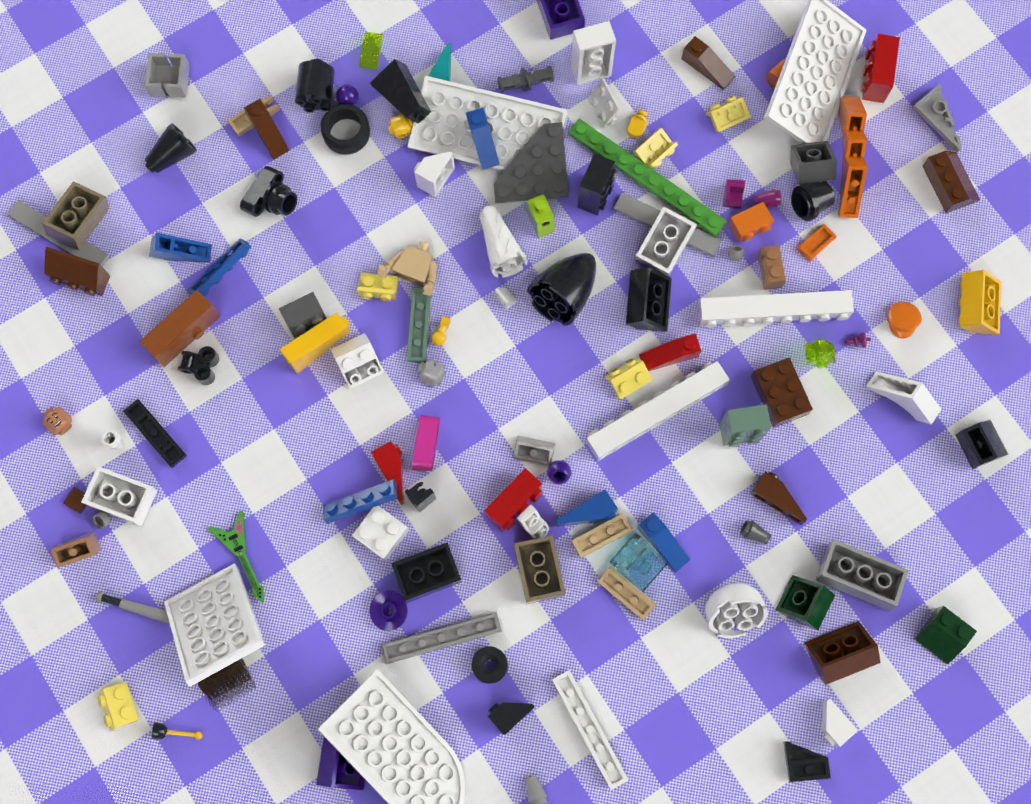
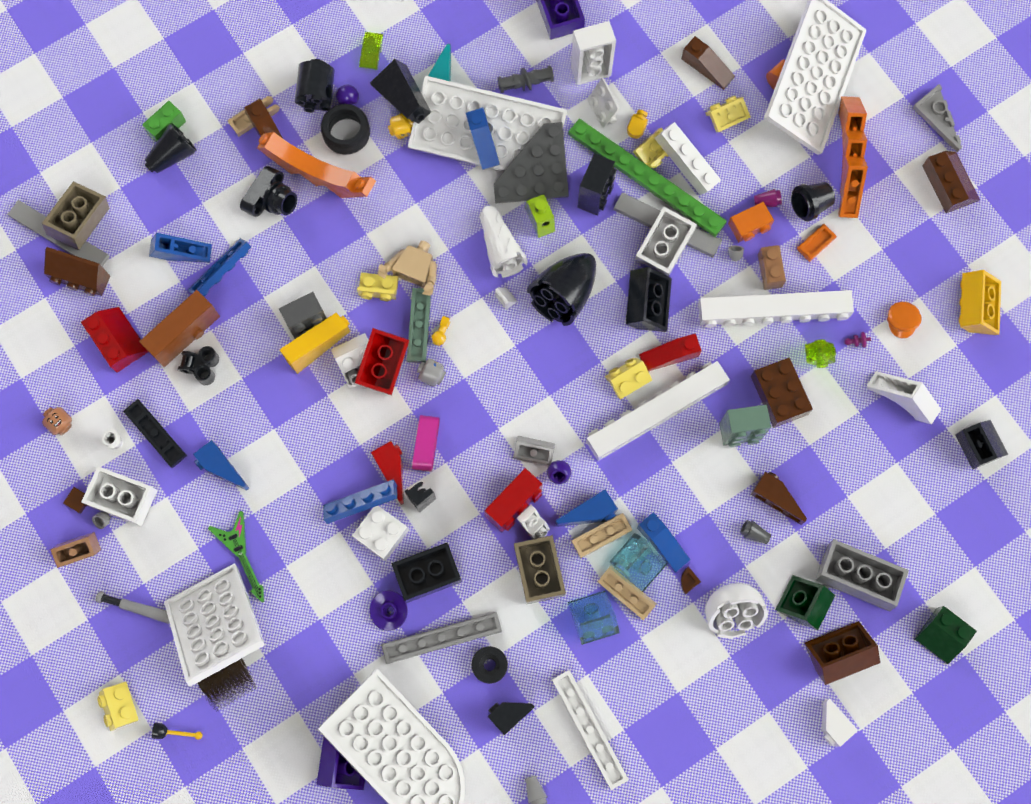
light grey piece [145,53,190,98] -> none
white slope [414,151,455,197] -> none
magenta panel [723,179,745,208] -> none
black wing [783,741,831,782] -> none
dark grey brick [790,141,837,184] -> none
red brick [860,34,900,103] -> none
none -> red slope [81,307,149,373]
none -> bright green brick [142,101,186,142]
none -> blue slope [193,440,249,491]
none -> orange arch [257,132,376,198]
none -> red slope [355,328,410,396]
none -> clear light blue slope [568,591,620,645]
none -> white brick [654,122,721,195]
none -> reddish brown tile [681,566,701,594]

